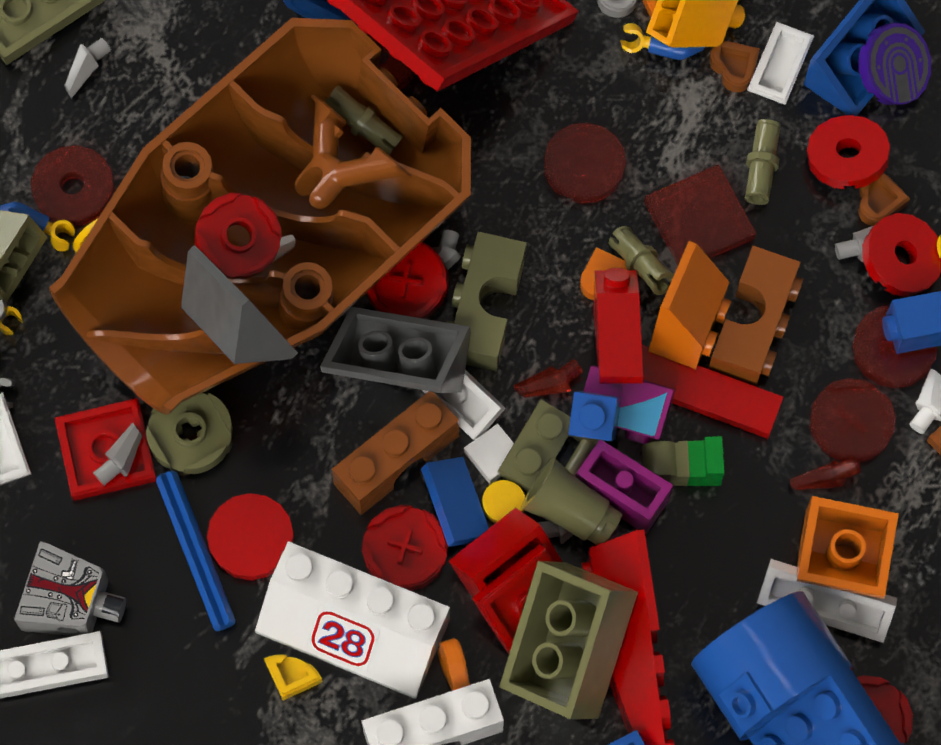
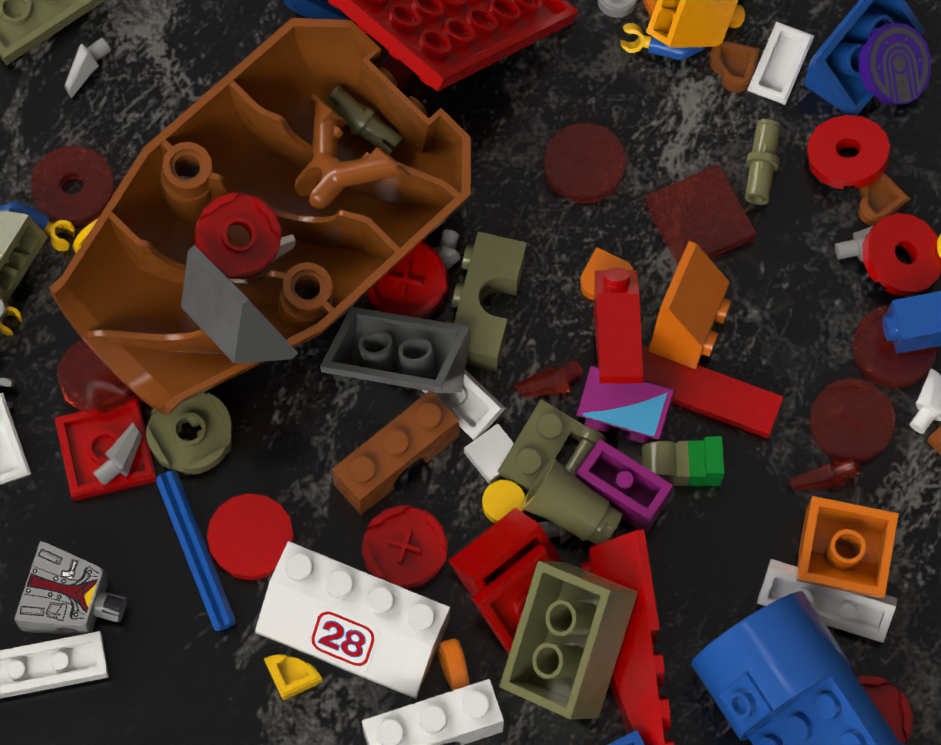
blue tile [421,457,489,547] -> none
blue brick [568,391,622,441] -> none
olive pin [609,226,674,295] -> none
dark orange arch [709,246,804,386] -> none
none -> clear red tile [58,340,136,413]

